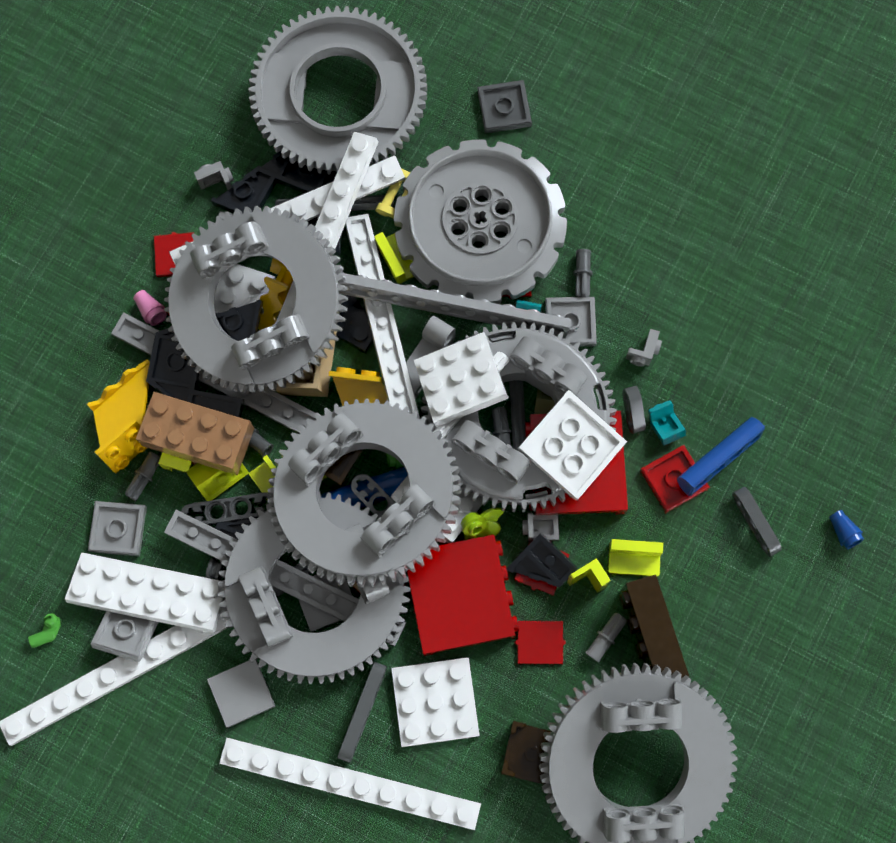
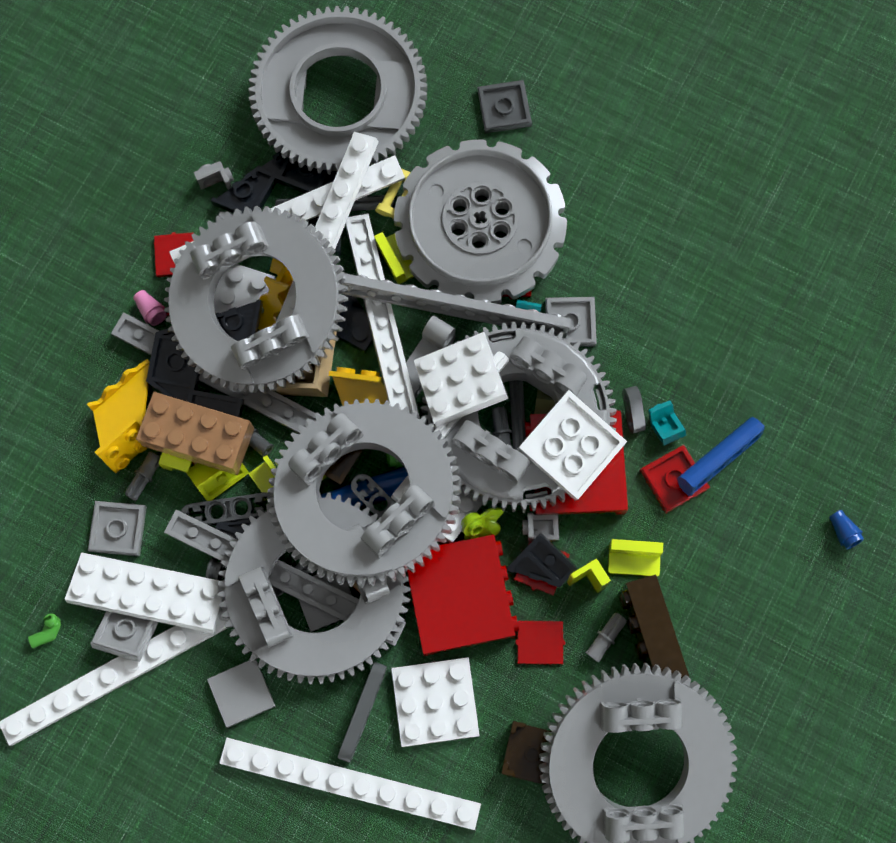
dark grey axle [573,249,593,297] -> none
light grey bracket [626,329,662,366] -> none
dark grey beam [732,487,782,557] -> none

